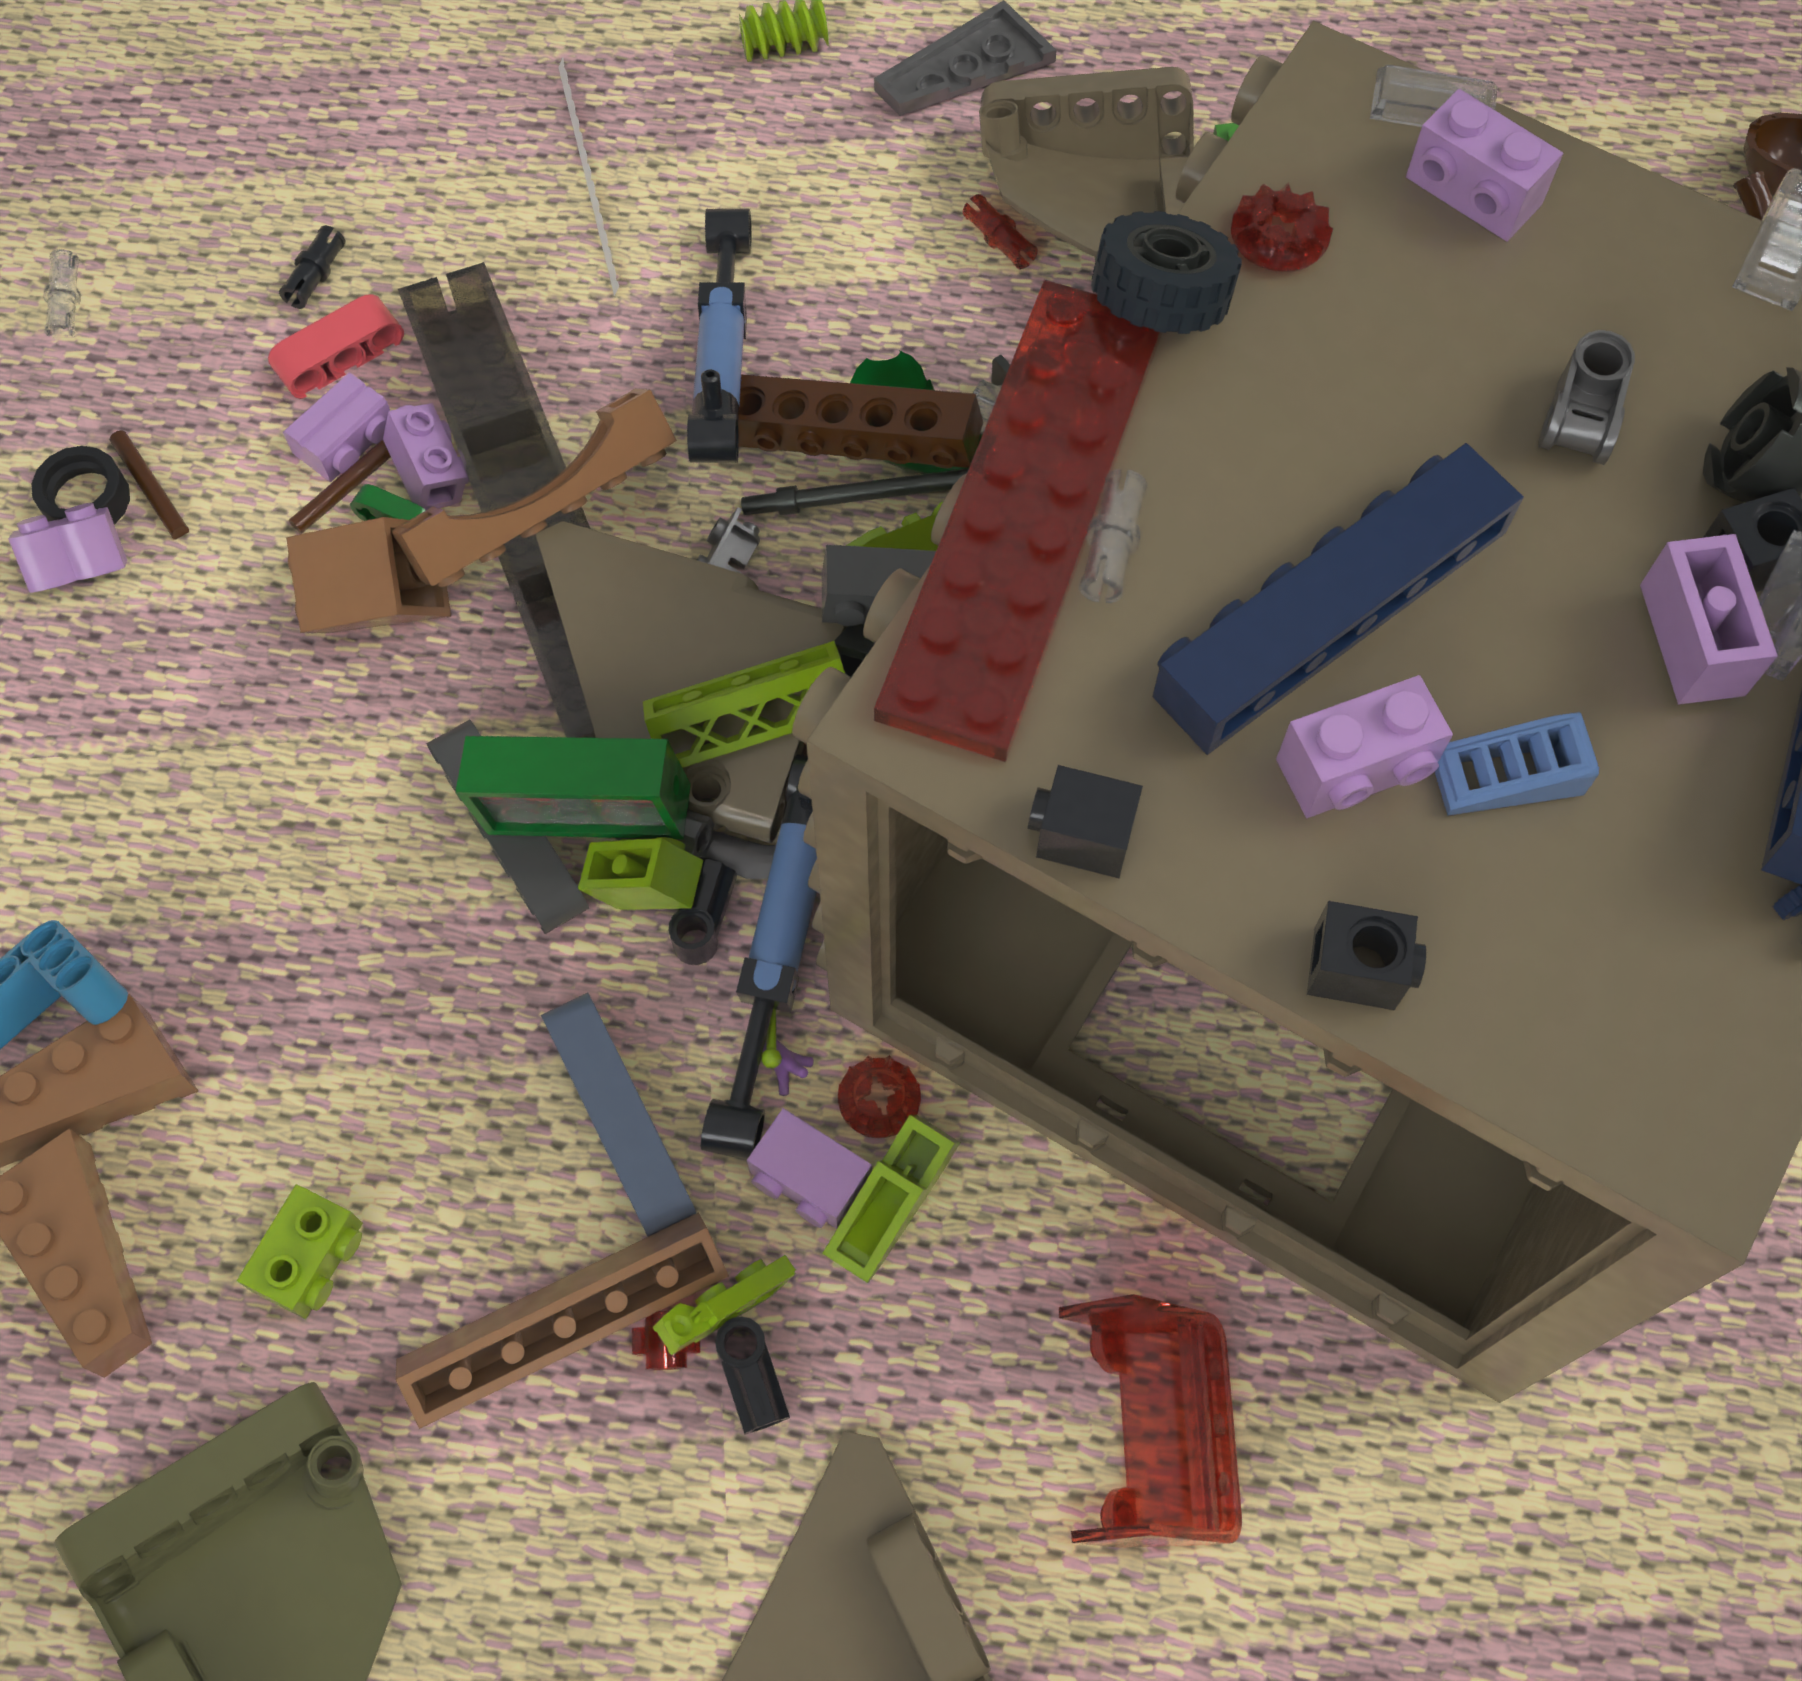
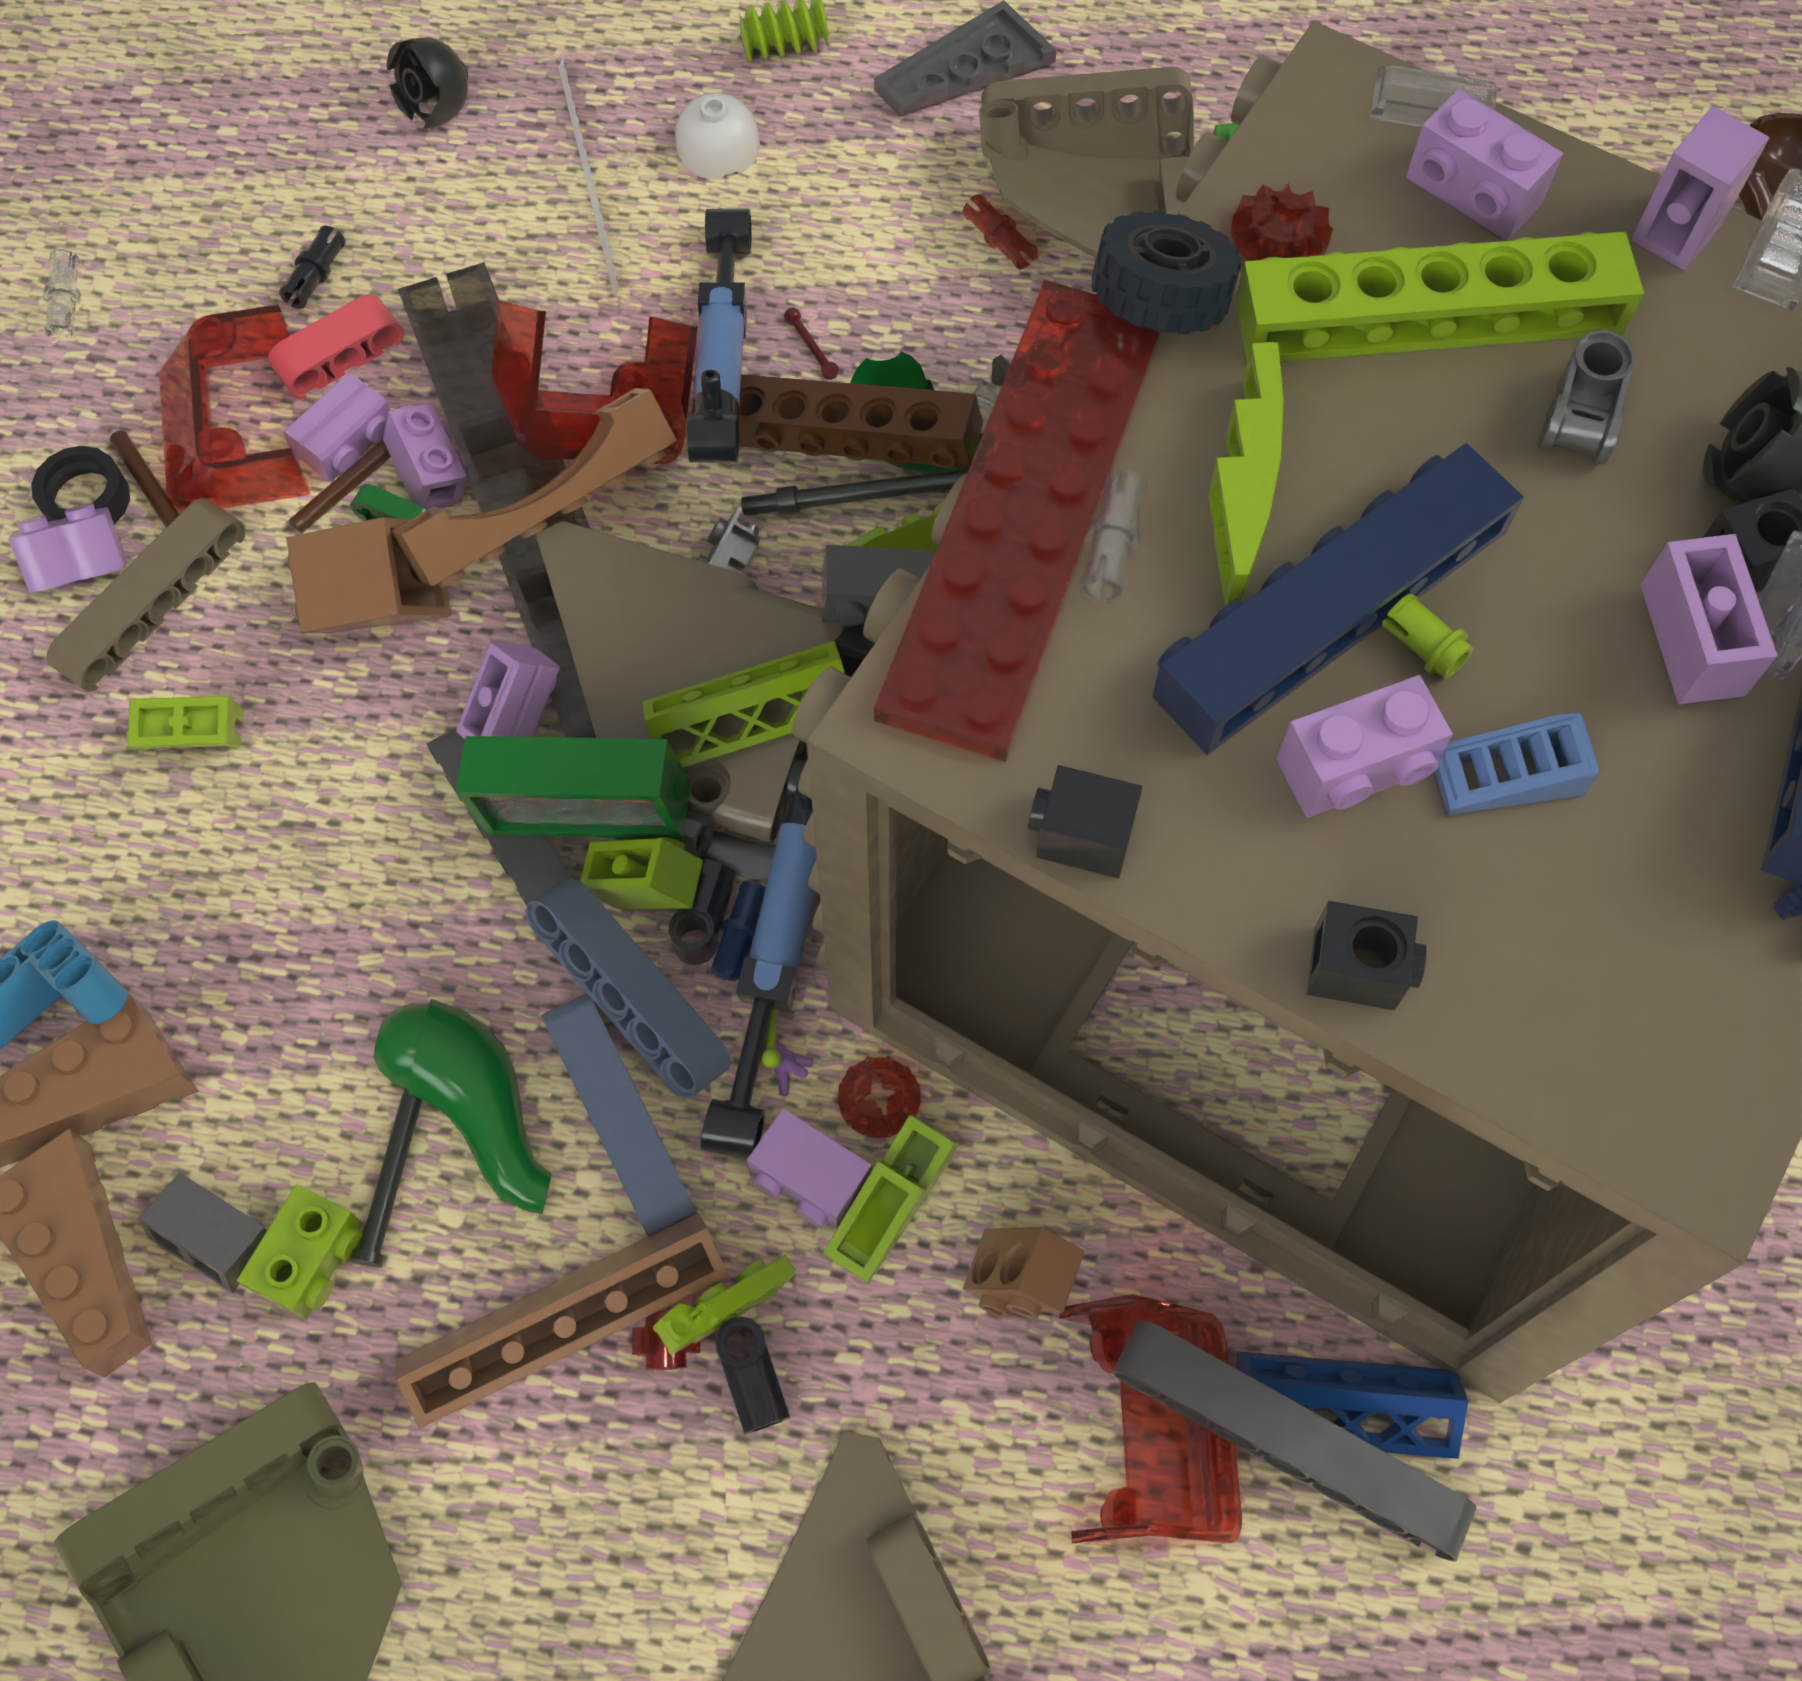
none -> dark tan beam [46,498,246,692]
none -> lime hinge [128,696,244,751]
none -> flat silver hinge [138,1172,266,1293]
none -> clear red windscreen [159,304,310,512]
none -> pearl dark grey bar [350,1088,422,1268]
none -> green animal [373,999,551,1214]
none -> pearl dark grey cylinder [387,37,468,129]
none -> lavender brick [456,641,560,739]
none -> clear red windscreen [491,300,698,464]
none -> sand blue beam [526,878,731,1099]
none -> white cylinder [675,93,760,180]
none -> dark blue axle [711,881,766,981]
none -> dark red hinge [784,307,839,380]
none -> medium nougat brick [962,1227,1085,1319]
none -> dark grey beam [1113,1320,1477,1562]
none -> lime slope [1208,342,1284,606]
none -> lime brick [1235,232,1644,362]
none -> blue fence [1236,1351,1468,1459]
none -> lime pin [1382,593,1474,679]
none -> lavender brick [1631,105,1770,271]

